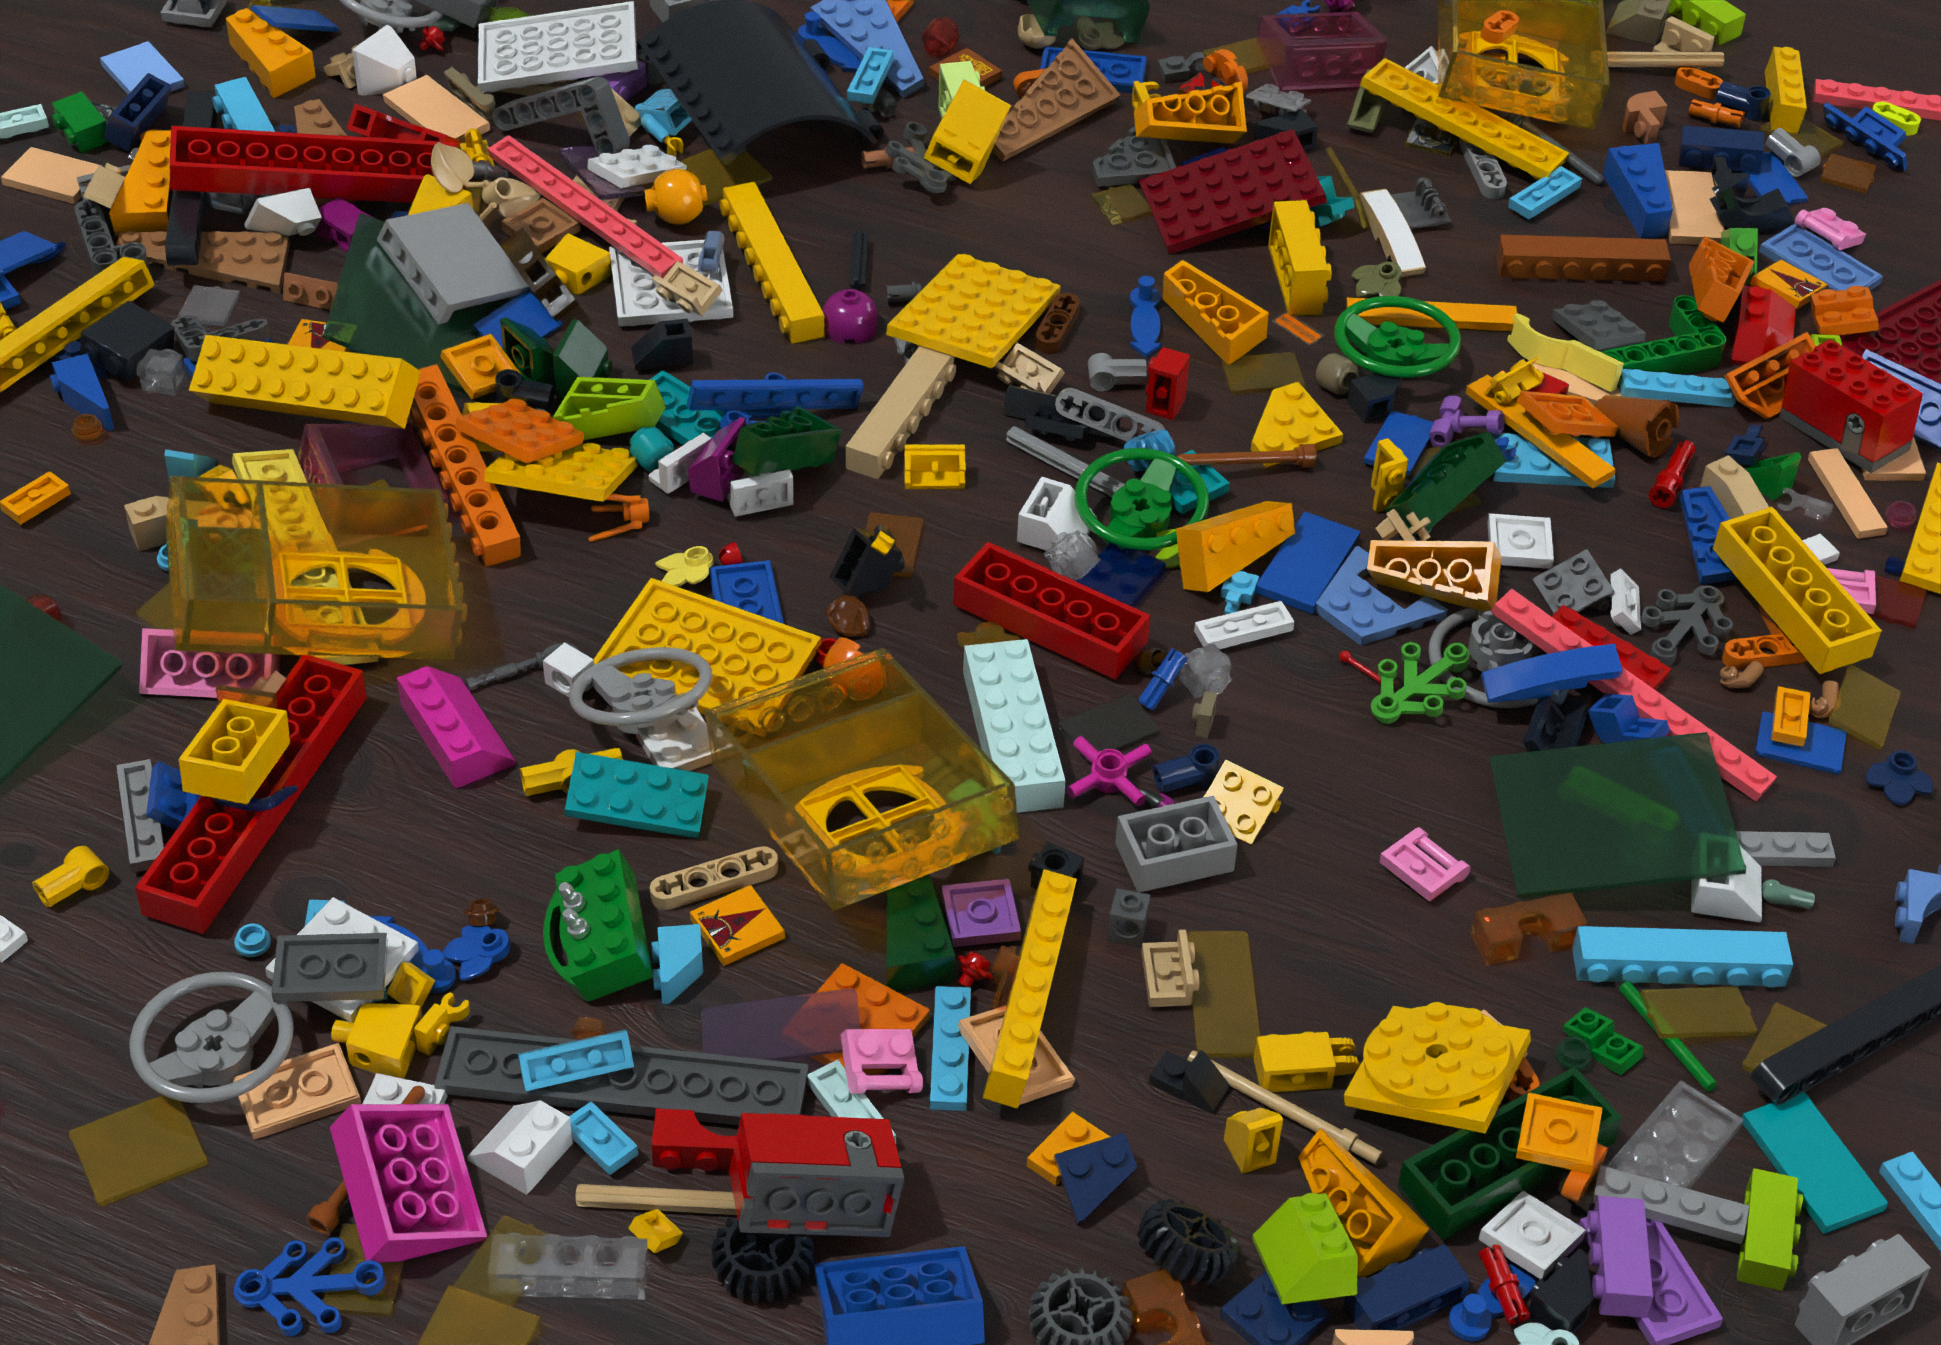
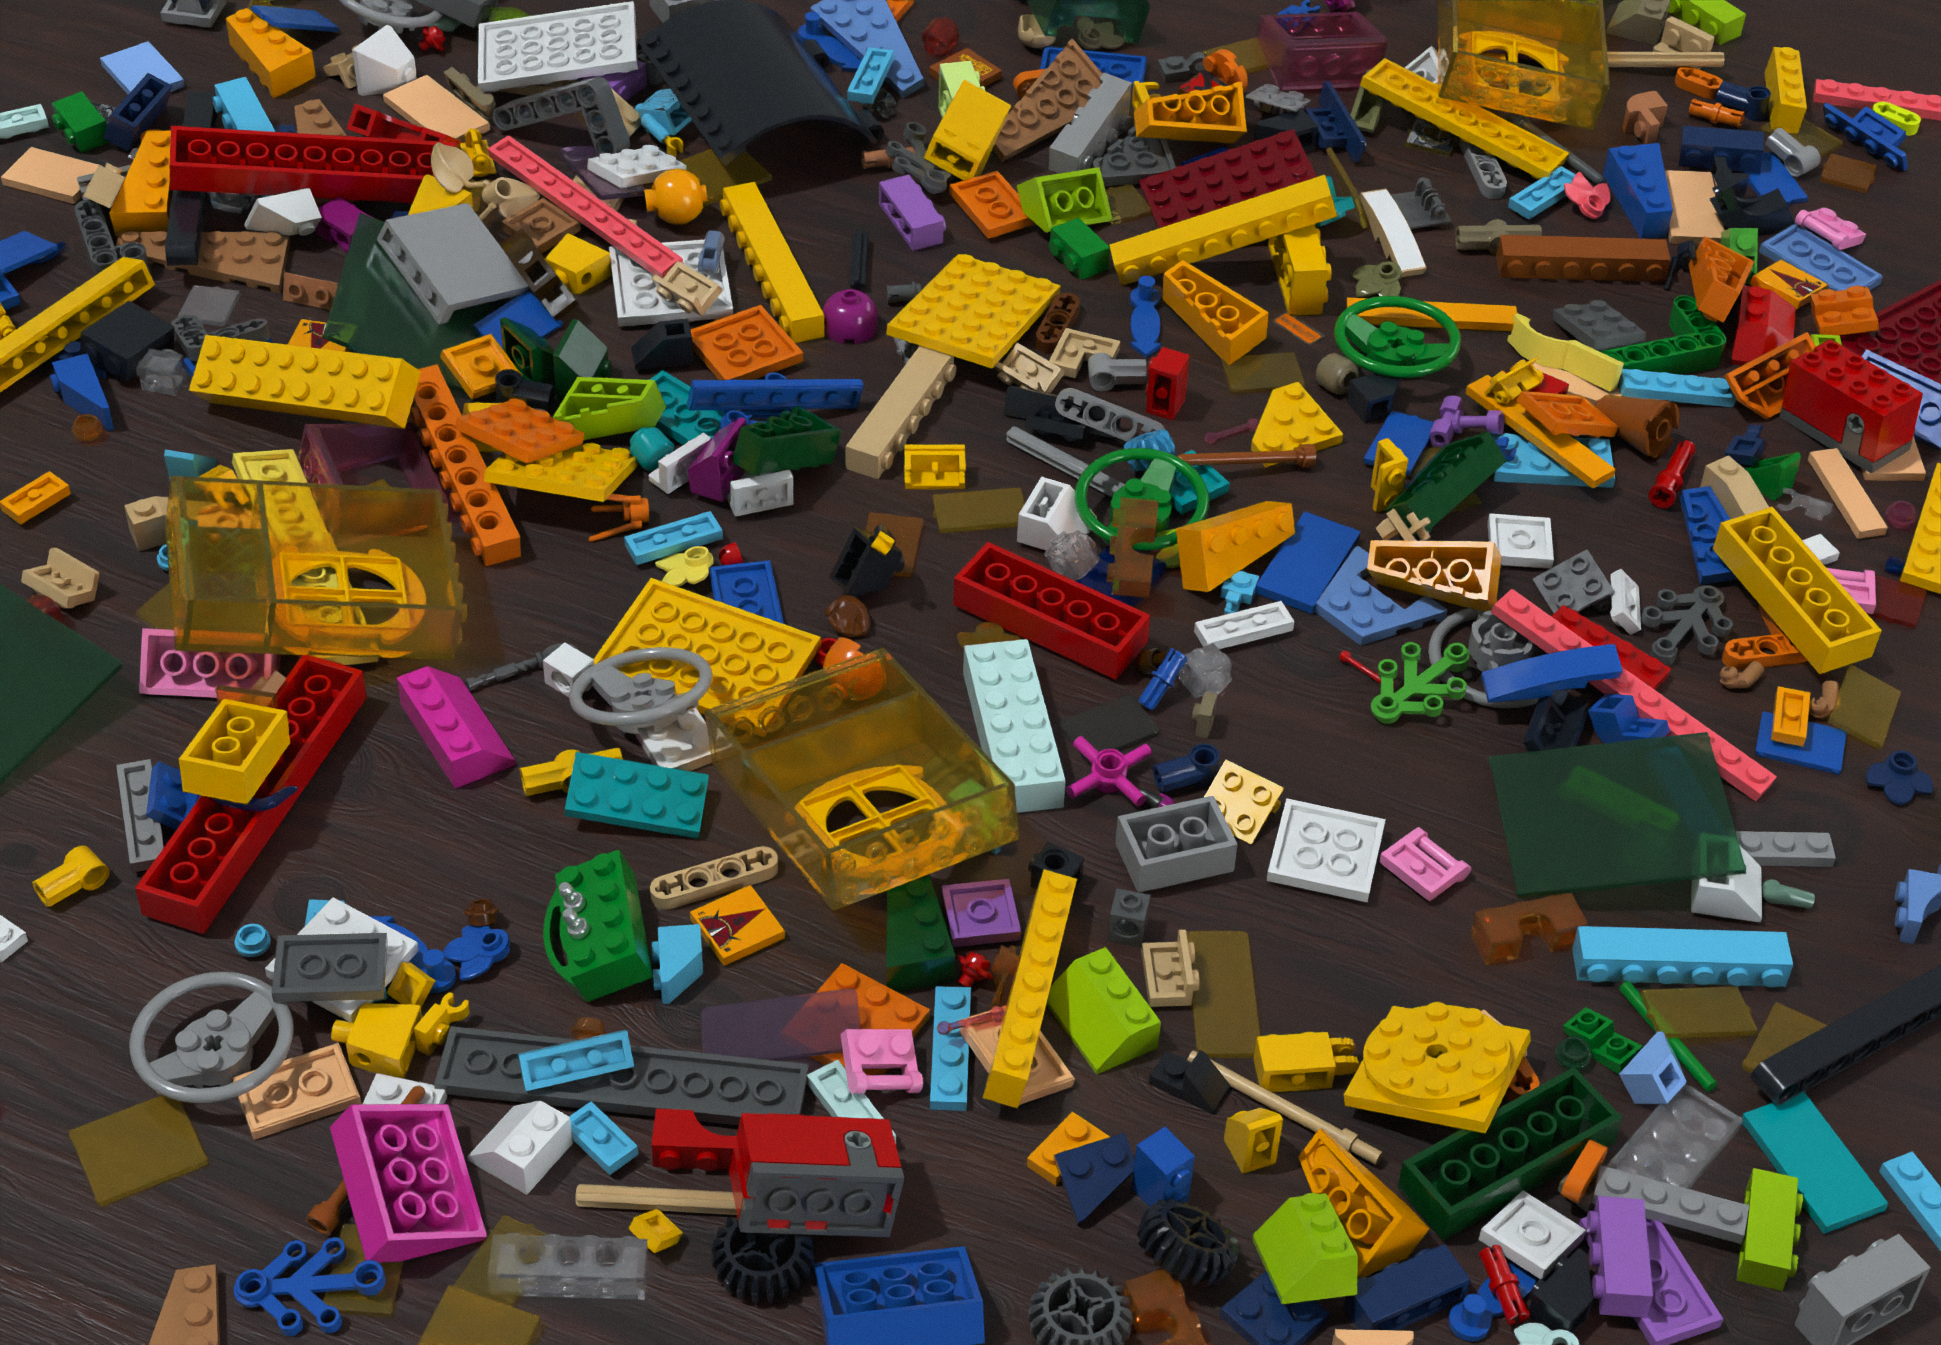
flat silver pin [472,160,509,182] -> none
orange beam [1480,10,1519,44] -> none
light orange tile [1516,1093,1602,1174] -> none
none -> tan bracket [21,547,99,608]
none -> medium azure plate [624,511,723,565]
none -> orange plate [691,305,803,380]
none -> medium lavender brick [879,175,946,251]
none -> clear yellow piece [932,487,1026,533]
none -> clear pink hinge [937,1006,1005,1035]
none -> orange plate [949,171,1036,239]
none -> lime slope [1017,167,1113,233]
none -> lime slope [1046,947,1161,1075]
none -> light grey wedge [1048,73,1132,173]
none -> green brick [1049,218,1110,280]
none -> tan plate [1049,328,1121,378]
none -> clear orange arch [1107,497,1158,598]
none -> yellow brick [1109,175,1338,286]
none -> blue brick [1131,1126,1195,1207]
none -> clear pink hinge [1204,418,1259,444]
none -> white plate [1266,798,1386,902]
none -> dark blue bracket [1304,81,1366,162]
none -> dark tan piece [1455,219,1542,256]
none -> coral plate [1564,172,1610,219]
none -> light blue slope [1619,1032,1687,1104]
none -> black plant [1664,240,1698,291]

